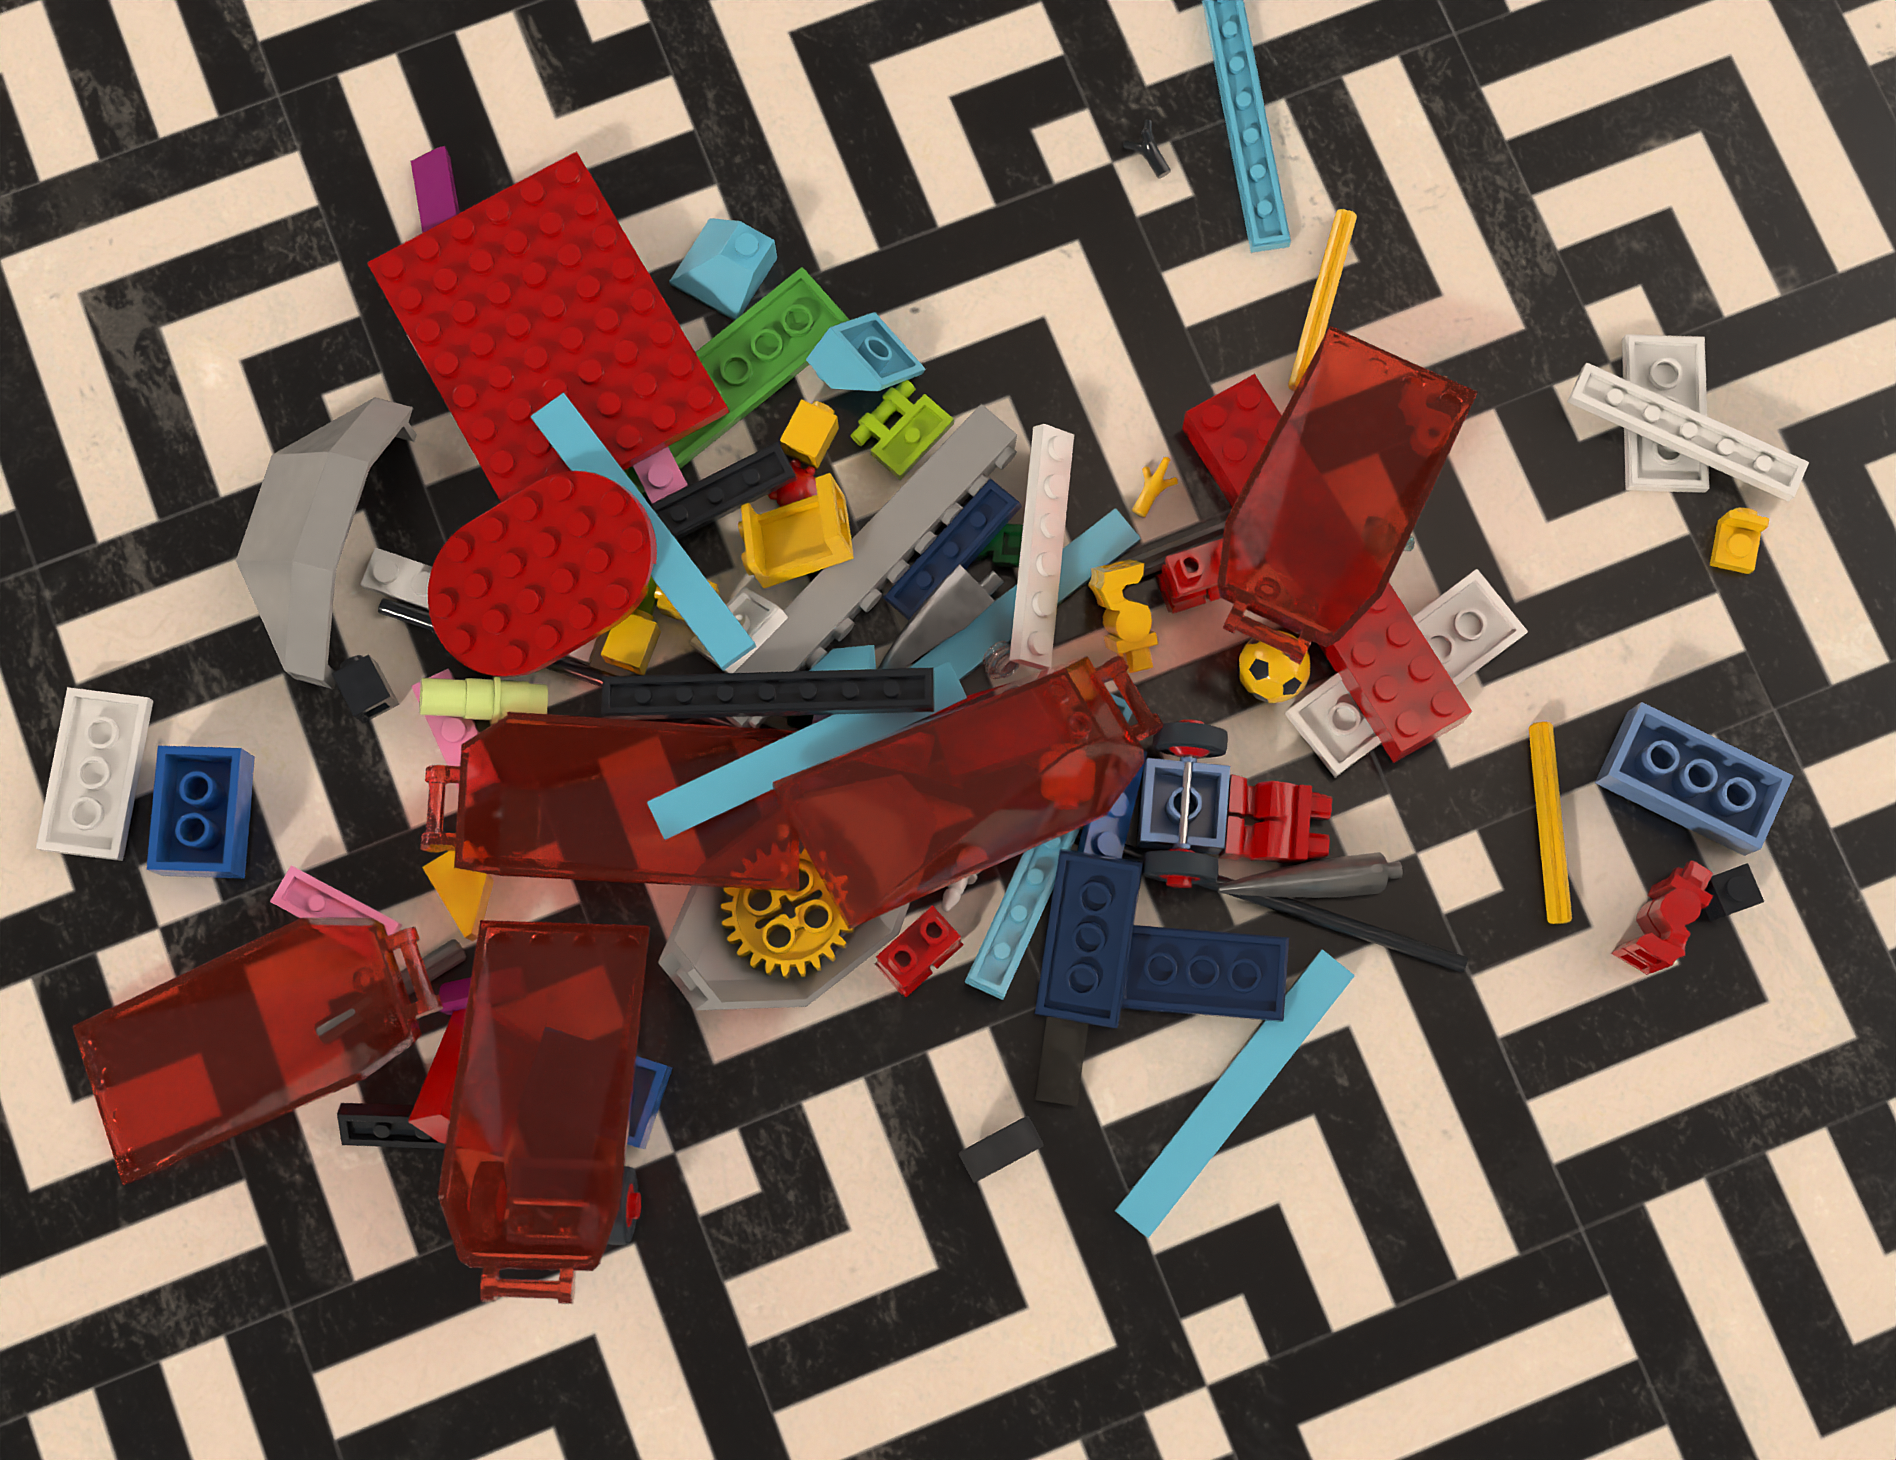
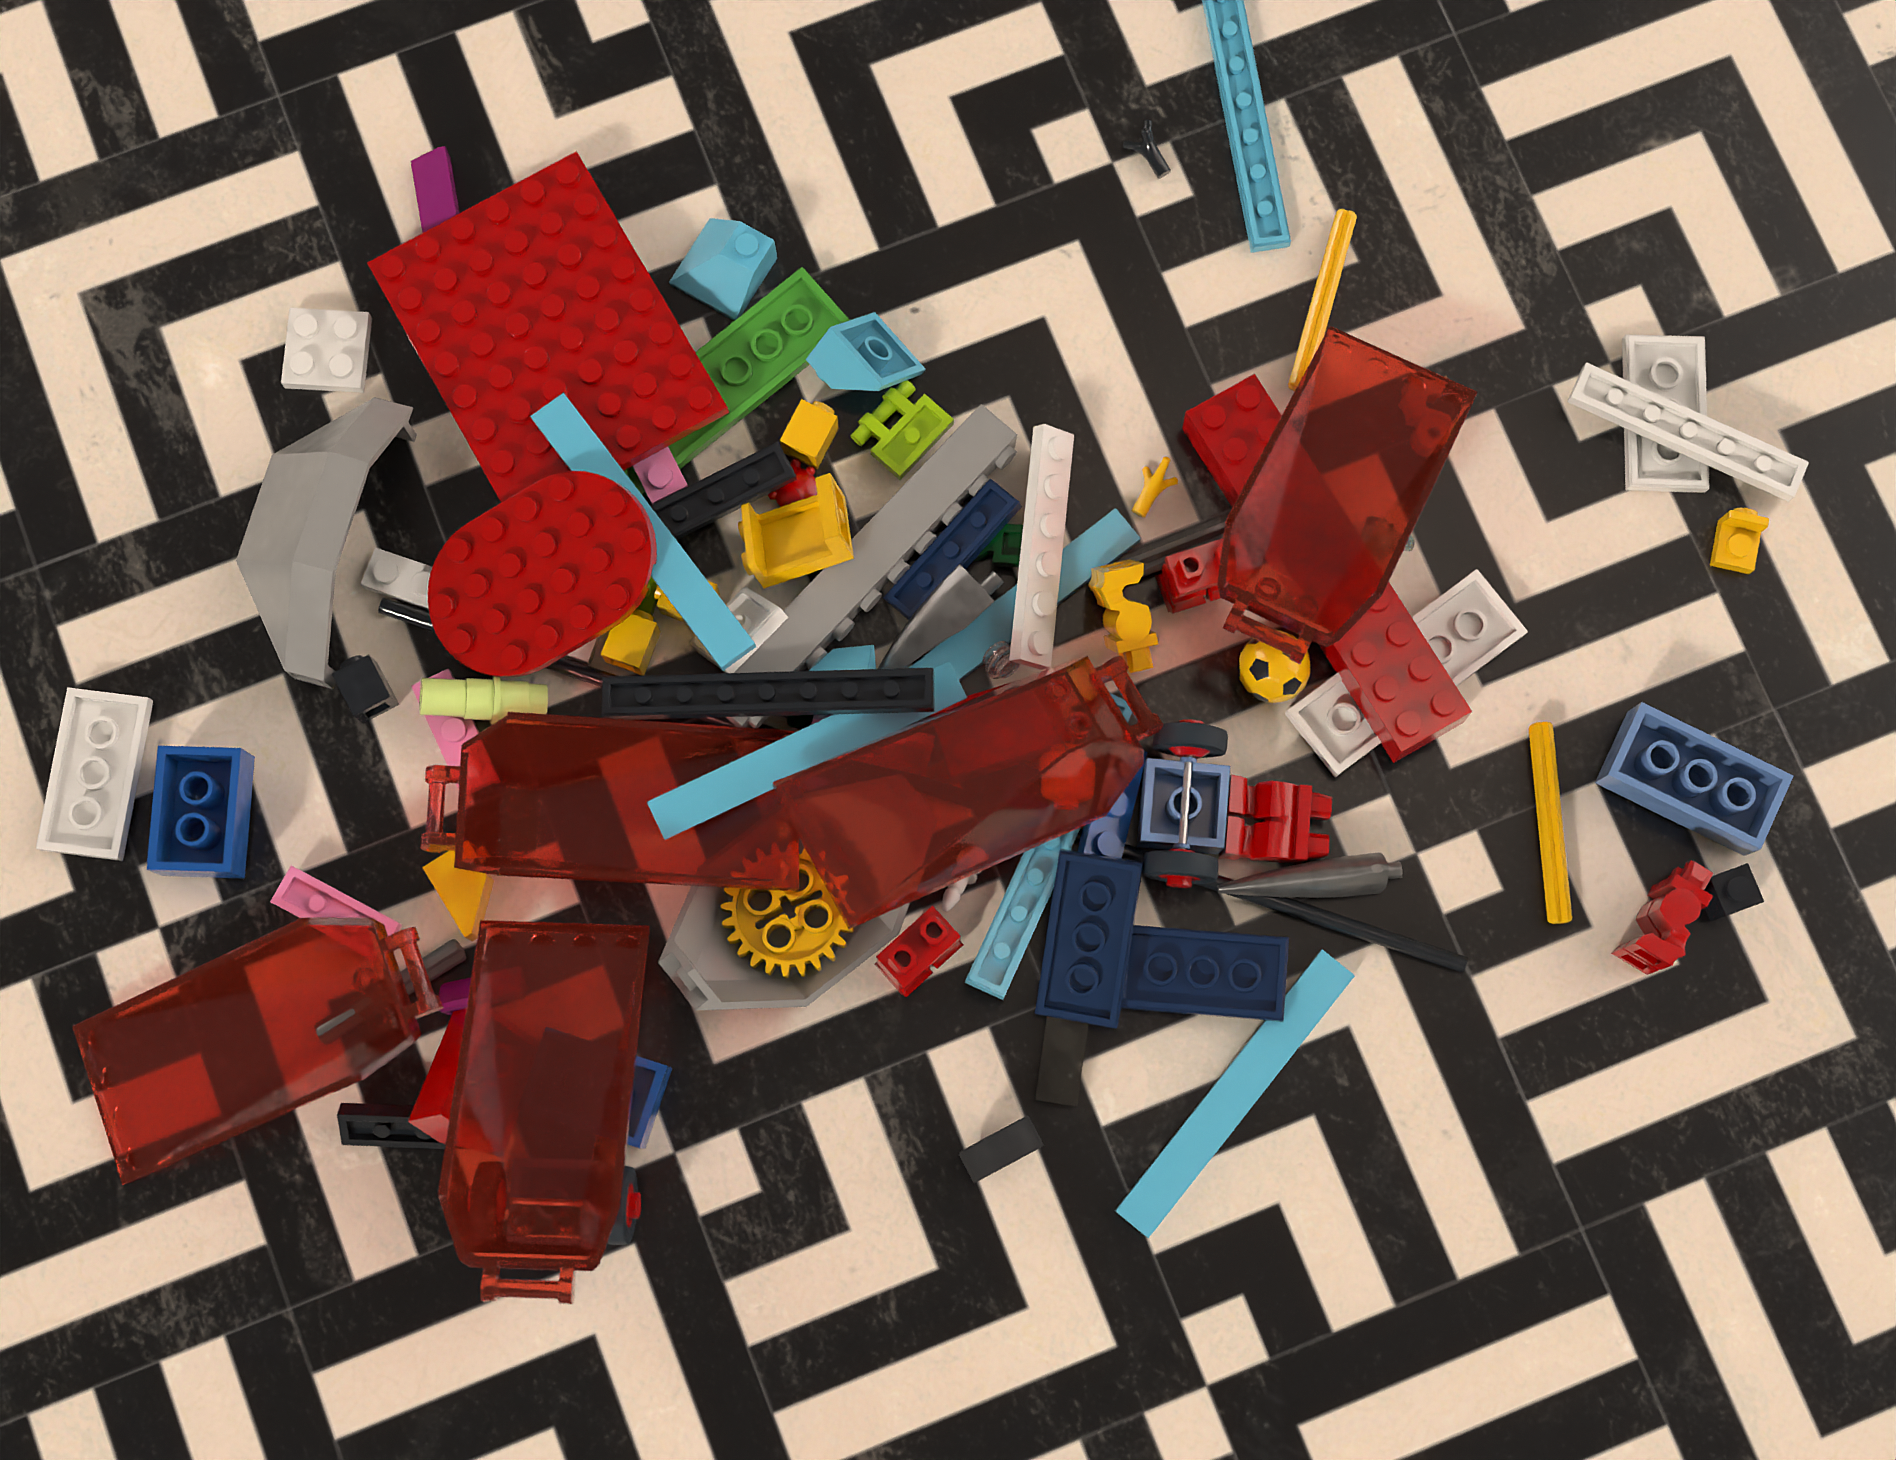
none -> white plate [281,308,372,393]

